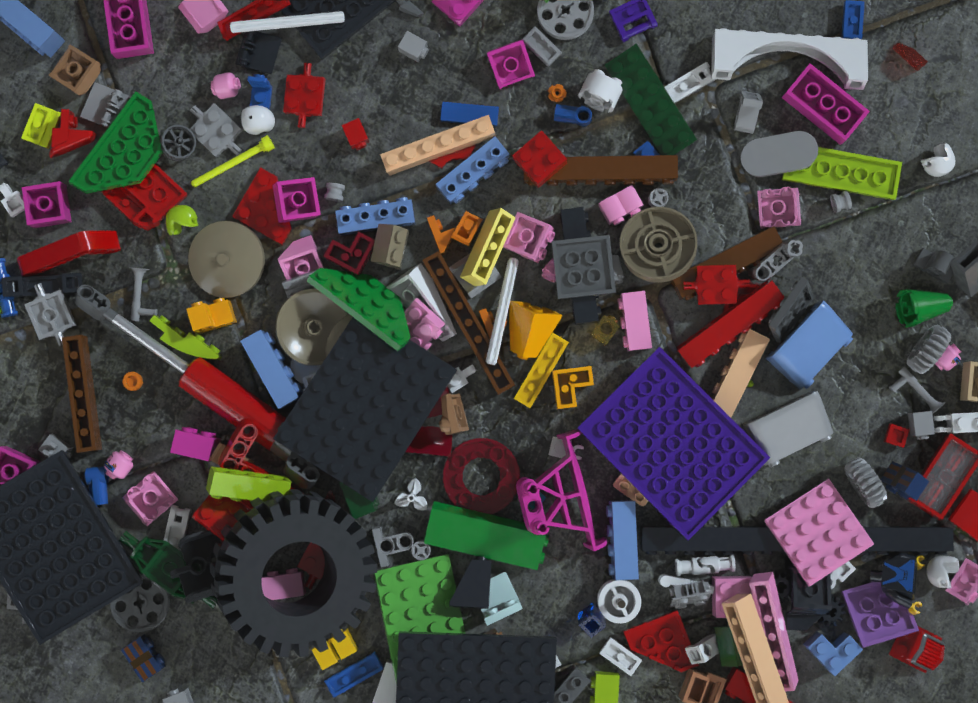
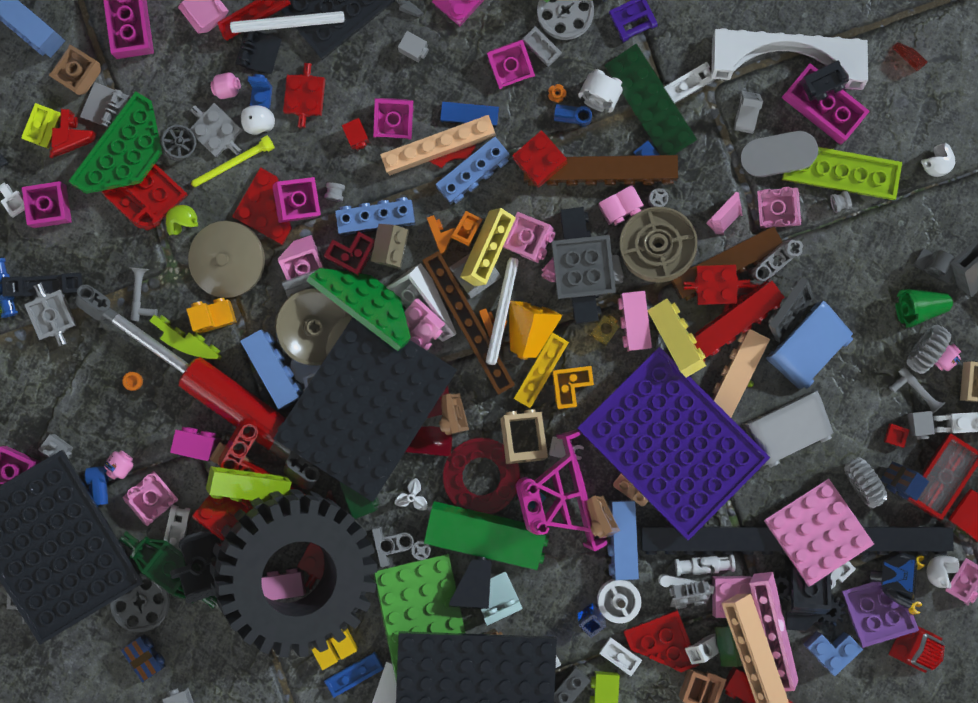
red beam [17,231,121,277] -> none
reddish brown brick [62,335,102,453] -> none
white plate [448,365,477,393] -> none
blue plate [841,0,865,39] -> none
none -> dark pink slope [373,98,414,139]
none -> tan window [500,409,548,464]
none -> medium nougat slope [587,495,620,538]
none -> light yellow brick [647,299,706,378]
none -> bright pink slope [706,192,743,235]
none -> black hinge [800,60,849,102]

